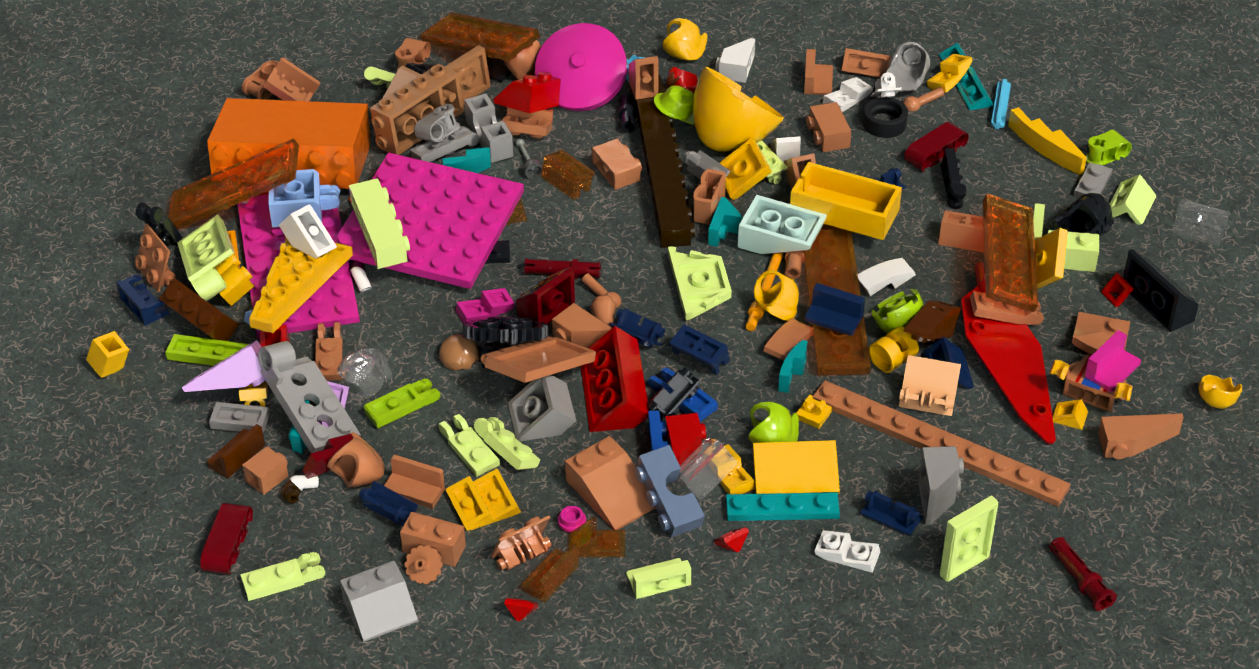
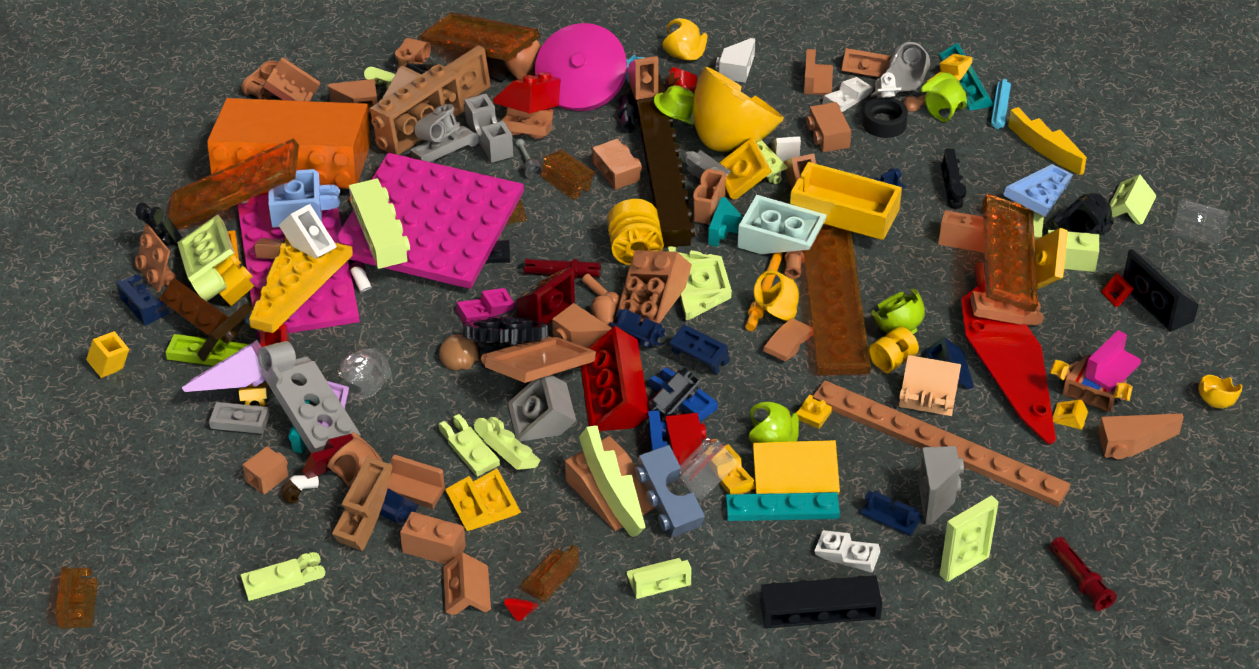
dark red beam [200,503,253,575] -> none
reddish brown panel [207,424,265,479] -> none
nougat hinge [315,322,343,381] -> none
slope [340,561,418,642] -> none
lime hinge [363,378,441,429] -> none
nougat piece [405,545,443,584] -> none
teal slope [442,147,491,173] -> none
nougat hinge [491,516,551,571] -> none
dark pink plate [558,506,586,532] -> none
clear orange slope [568,517,625,558] -> none
red slope [713,527,749,552] -> none
teal slope [778,340,808,393] -> none
dark blue panel [805,283,865,336] -> none
white slope [856,258,916,296] -> none
dark red beam [904,122,969,172] -> none
reddish brown slope [904,300,961,343] -> none
nougat plate [1072,312,1130,355] -> none
light grey plate [1074,162,1113,198] -> none
lime piece [1086,130,1132,166] -> none
none -> clear orange hinge [55,567,98,629]
none -> dark brown plate [198,303,254,361]
none -> medium nougat slope [254,238,285,259]
none -> nougat slope [328,79,377,114]
none -> medium nougat slope [332,456,393,551]
none -> nougat panel [443,552,491,615]
none -> yellowish green slope [579,426,646,537]
none -> yellow wheel [607,199,664,265]
none -> nougat slope [615,250,692,323]
none -> black brick [760,575,882,629]
none -> lime piece [921,73,967,122]
none -> light blue wing [1003,164,1073,217]

